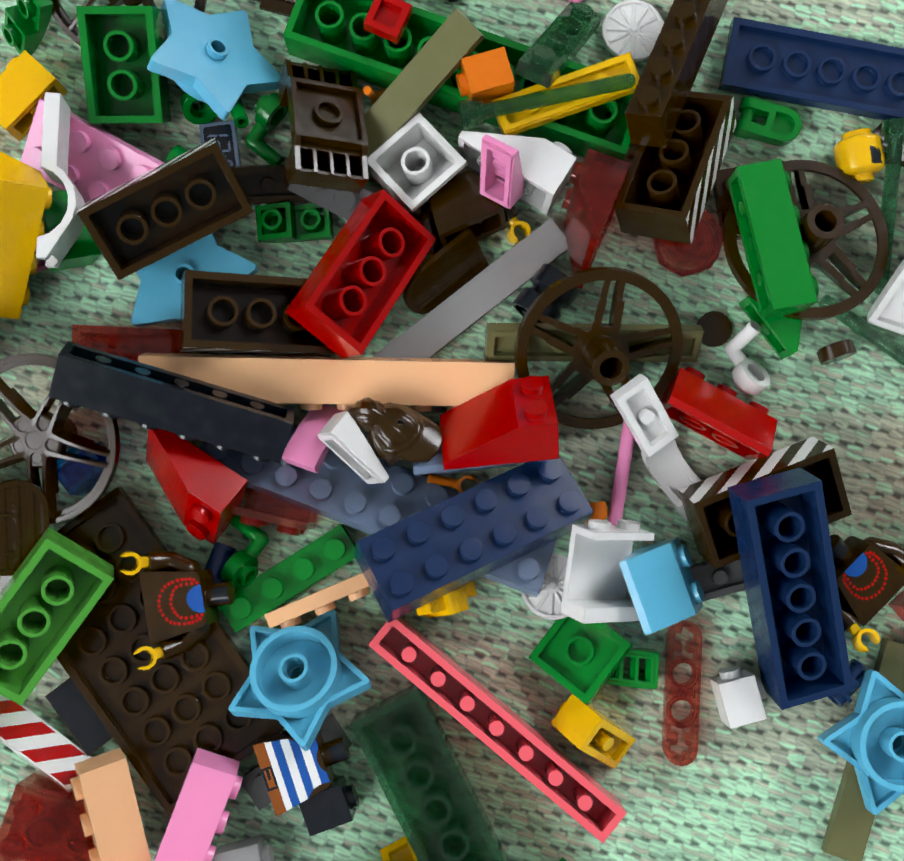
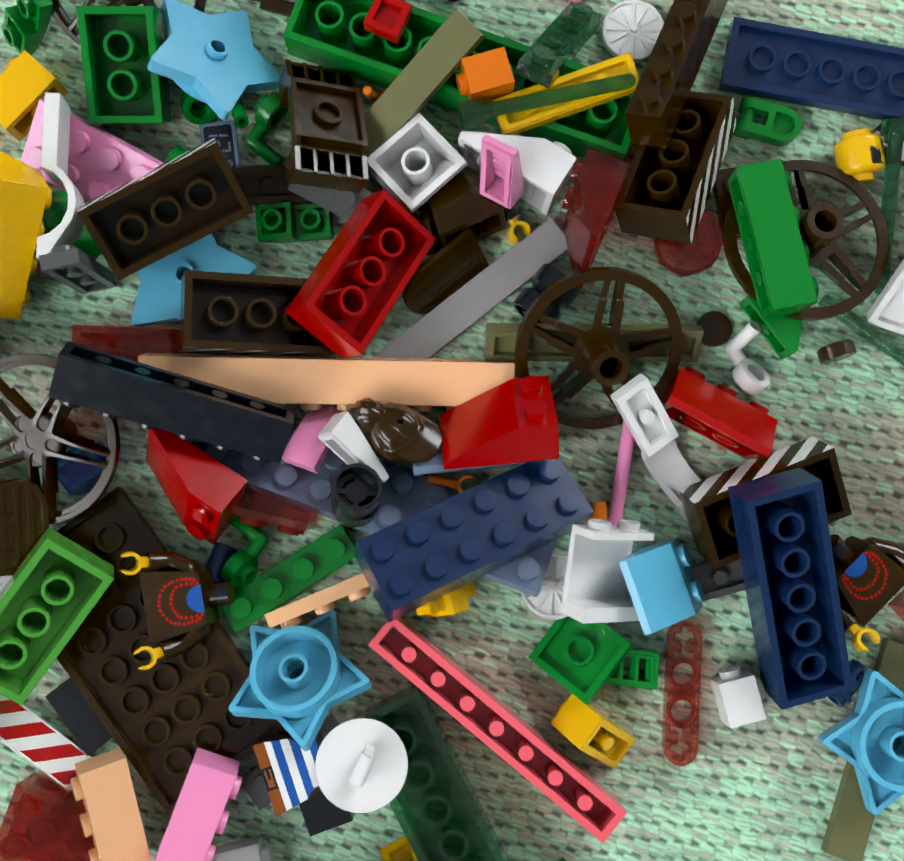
none -> dark grey plate [39,245,117,294]
none -> white shield [315,718,408,813]
none -> black wheel [331,463,382,528]

